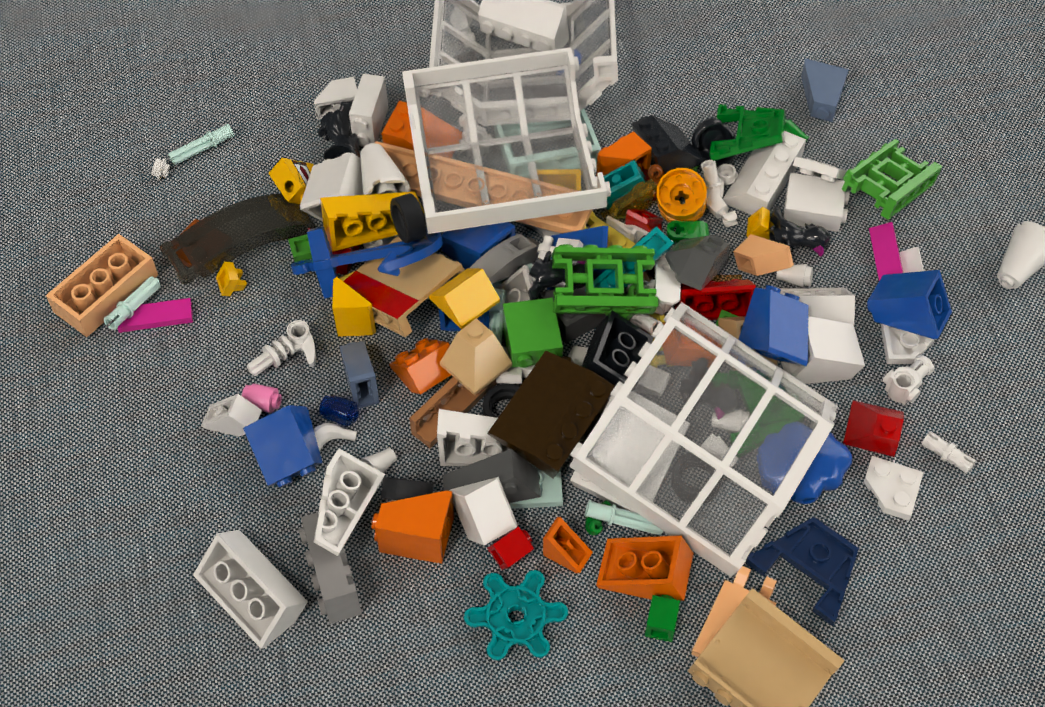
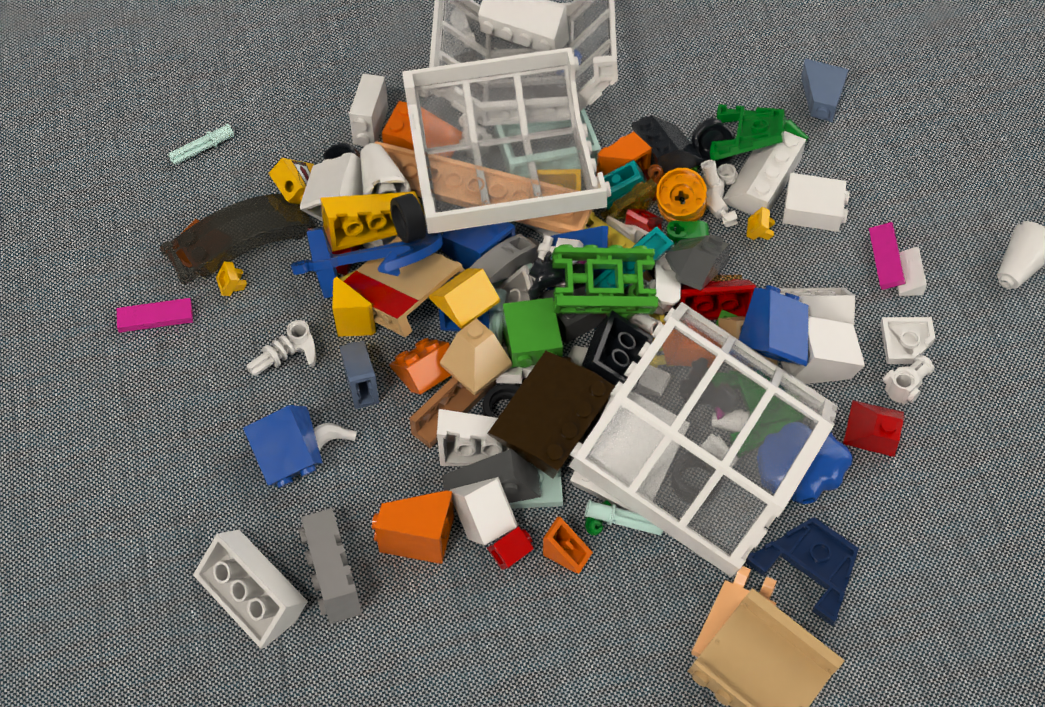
light nougat brick [46,234,158,337] -> none
light aqua axle [104,276,161,330] -> none
white plate [151,158,170,180] -> none
white slope [201,394,262,437] -> none
bright pink brick [242,383,282,413] -> none
bright green plate [288,234,312,262] -> none
white slope [314,77,357,120] -> none
white wedge [314,449,385,556] -> none
black animal [317,102,360,152] -> none
clear blue brick [319,395,360,426] -> none
white cone [361,448,397,473] -> none
black tyre [381,477,434,500] -> none
teal plate [464,570,568,661] -> none
orange slope [596,536,694,601] -> none
green brick [645,595,680,642] -> none
light nougat slope [733,234,794,276] -> none
black animal [769,206,830,257] -> none
white cone [776,264,813,288] -> none
white plate [793,156,846,182] -> none
bright green fence [842,139,942,220] -> none
white plate [864,456,924,521] -> none
blue slope [867,270,952,339] -> none
white pin [921,431,976,474] -> none

